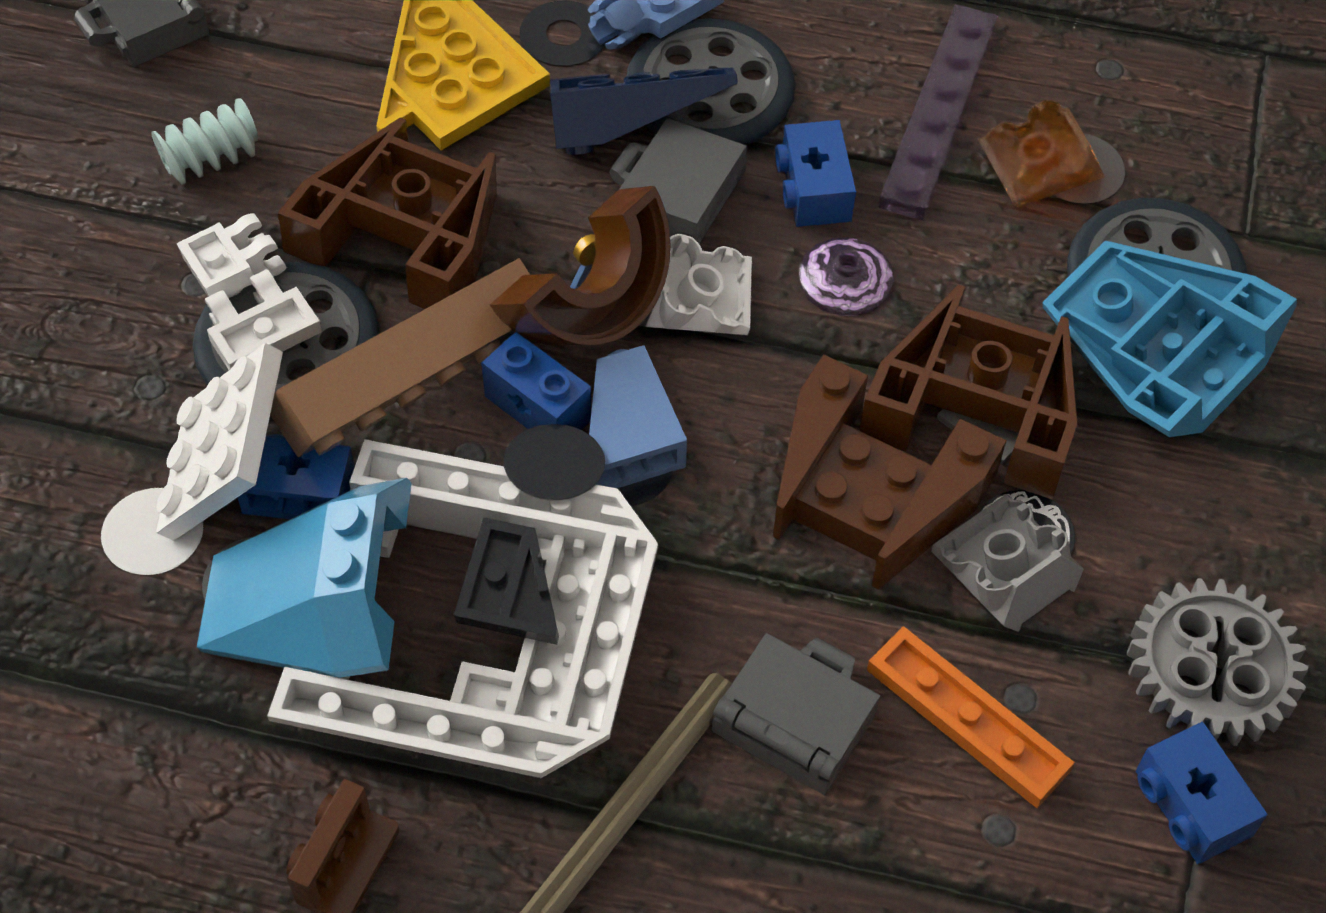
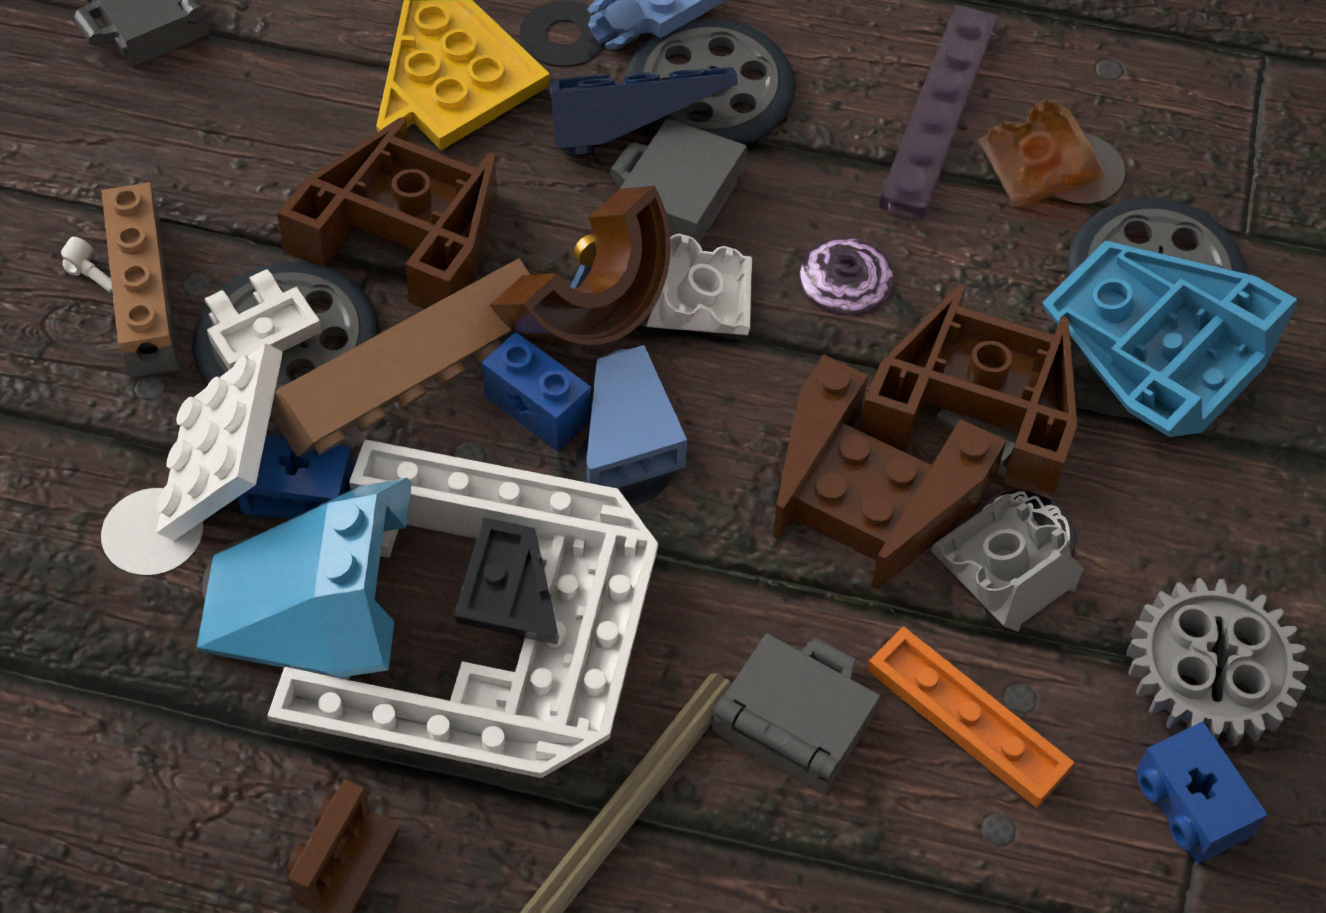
light aqua piece [152,98,258,185] -> none
white plate [176,213,287,298] -> none
black sticker [504,424,605,500] -> none
blue brick [775,120,856,227] -> none
none -> white hand [61,237,112,294]
none -> medium nougat piece [101,182,180,378]

